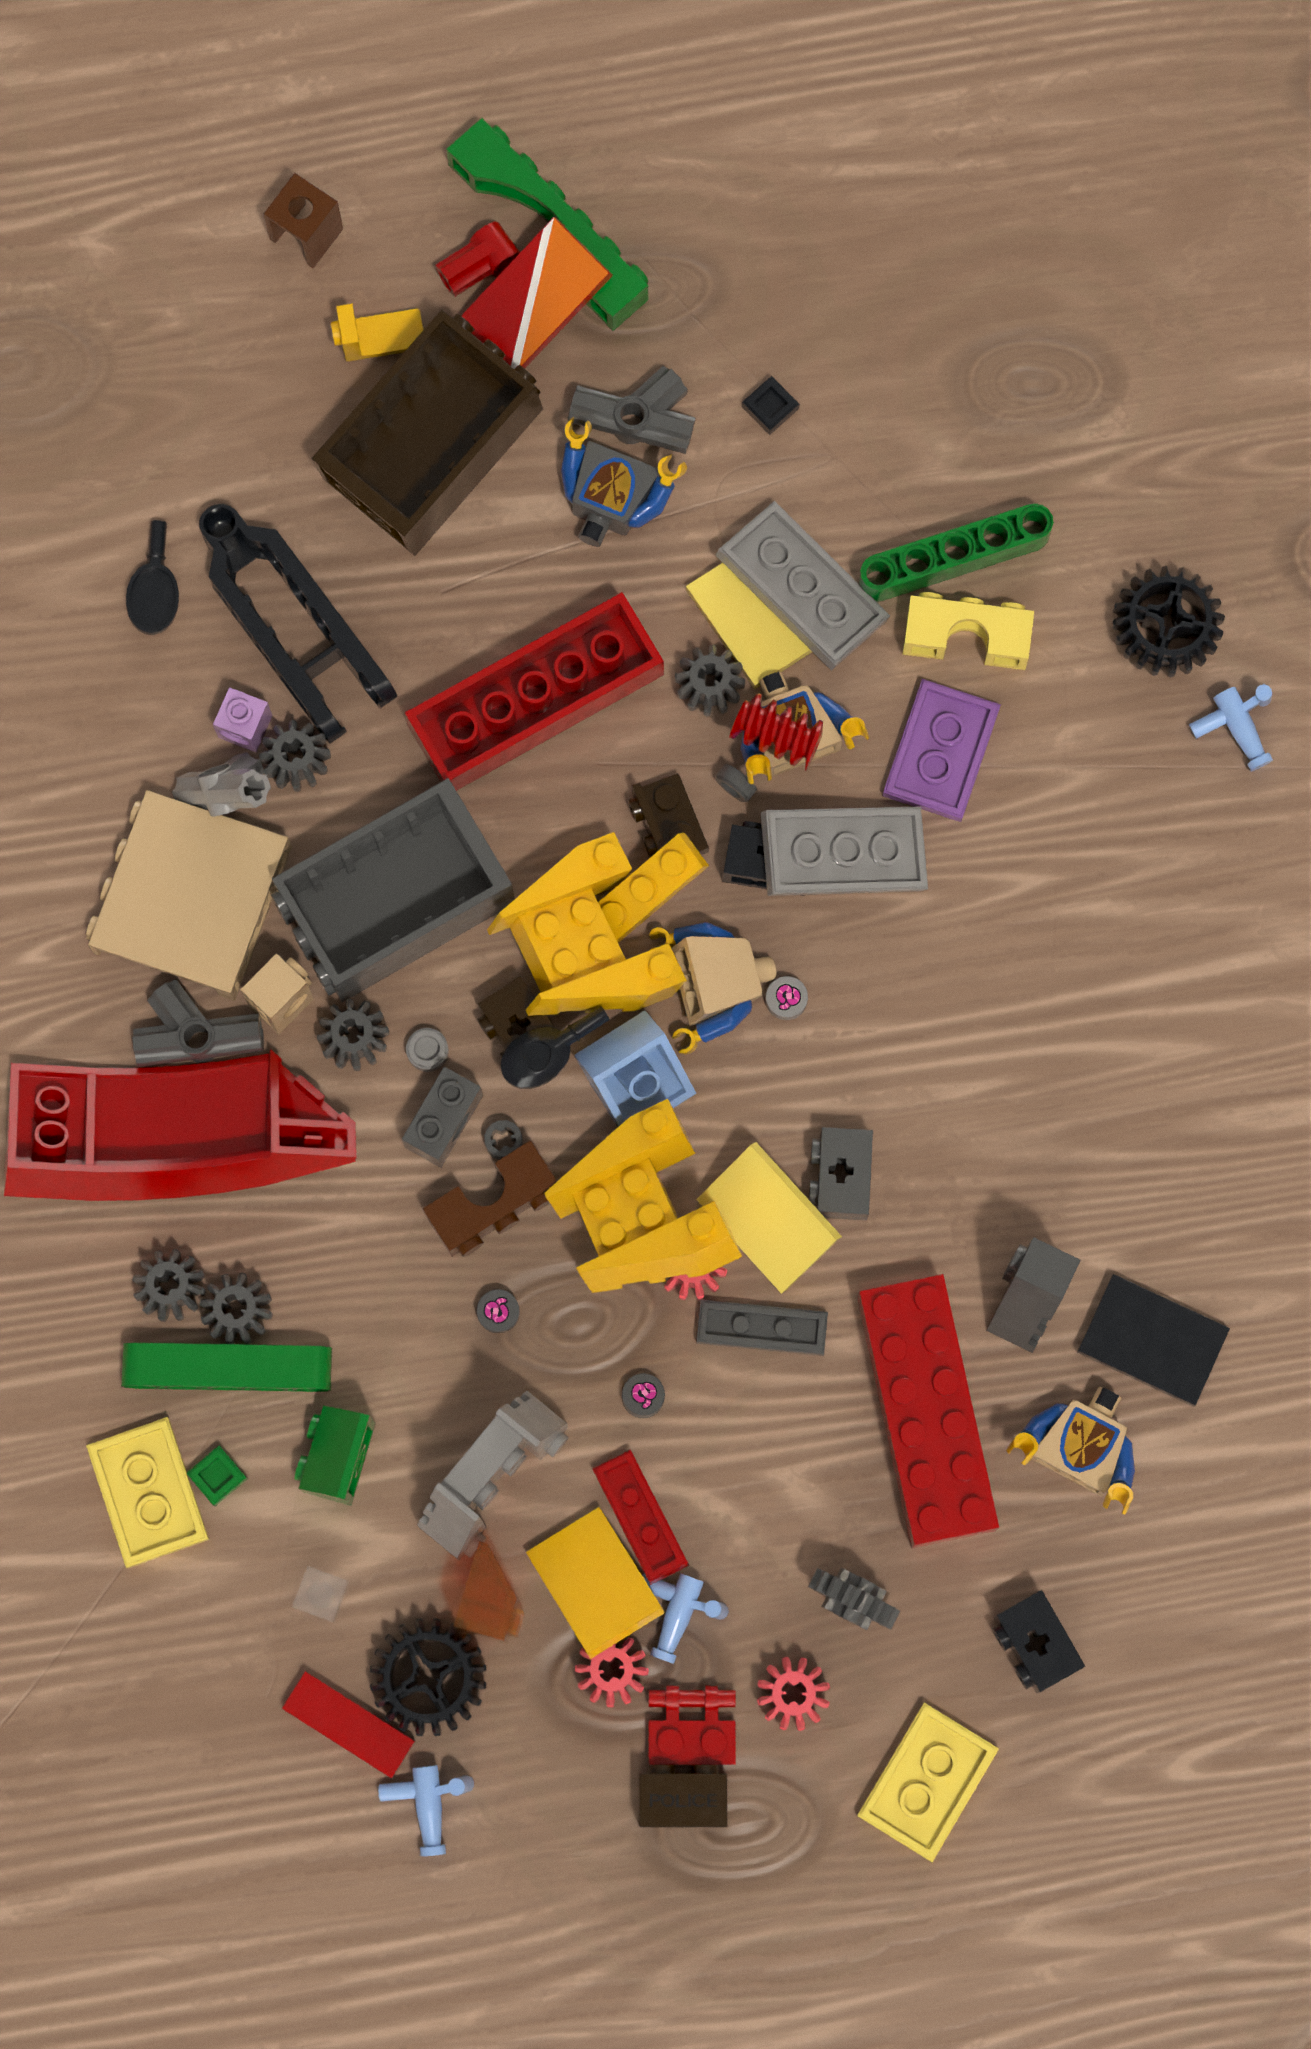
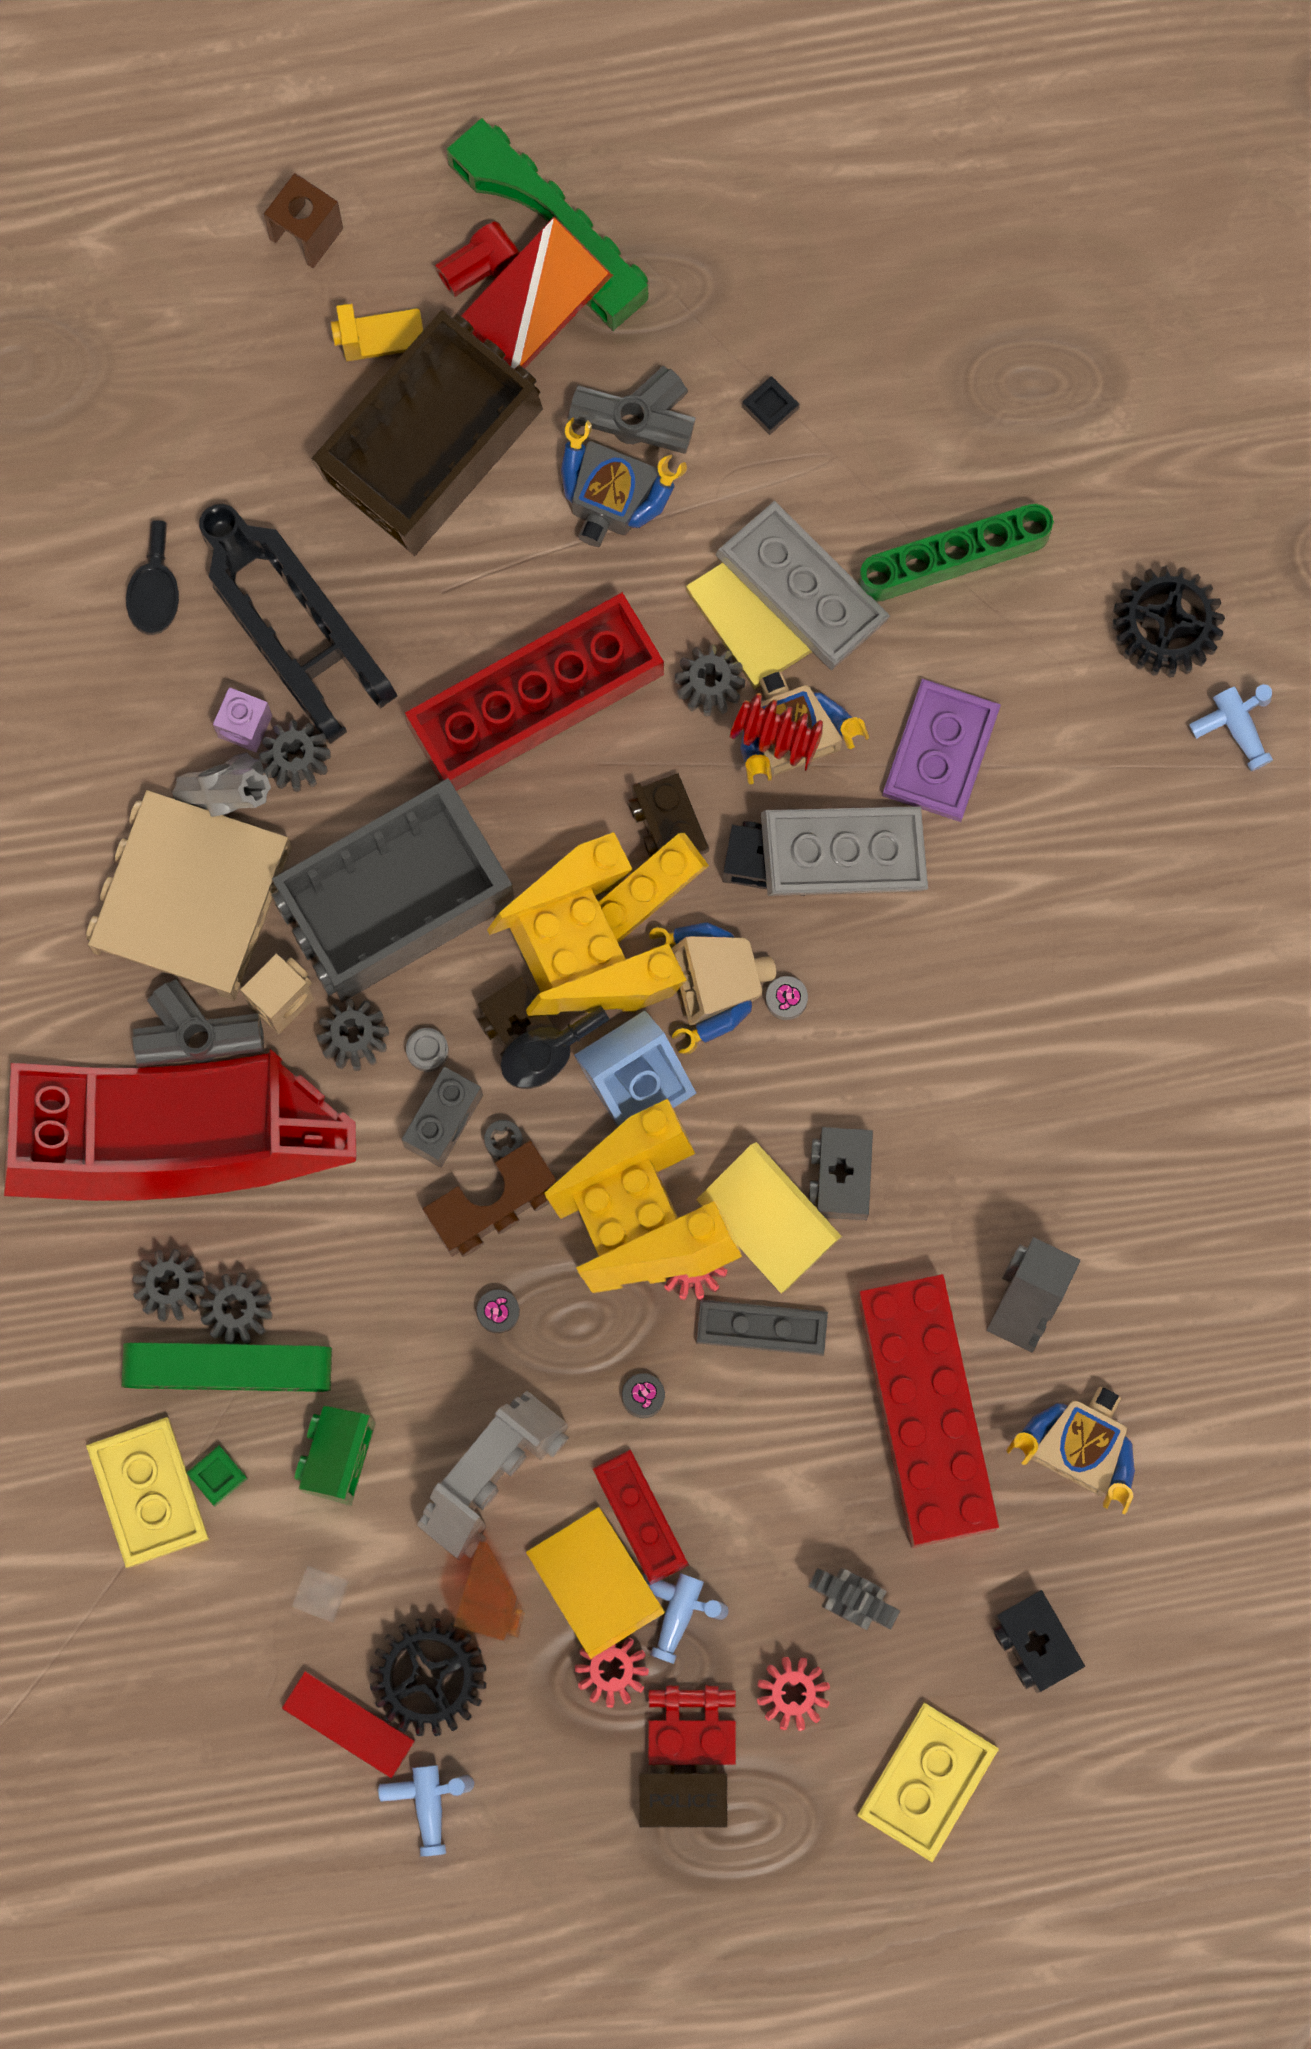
dark grey tile [715,764,757,802] -> none
light yellow arch [902,592,1034,670] -> none
black tile [1077,1274,1230,1407] -> none

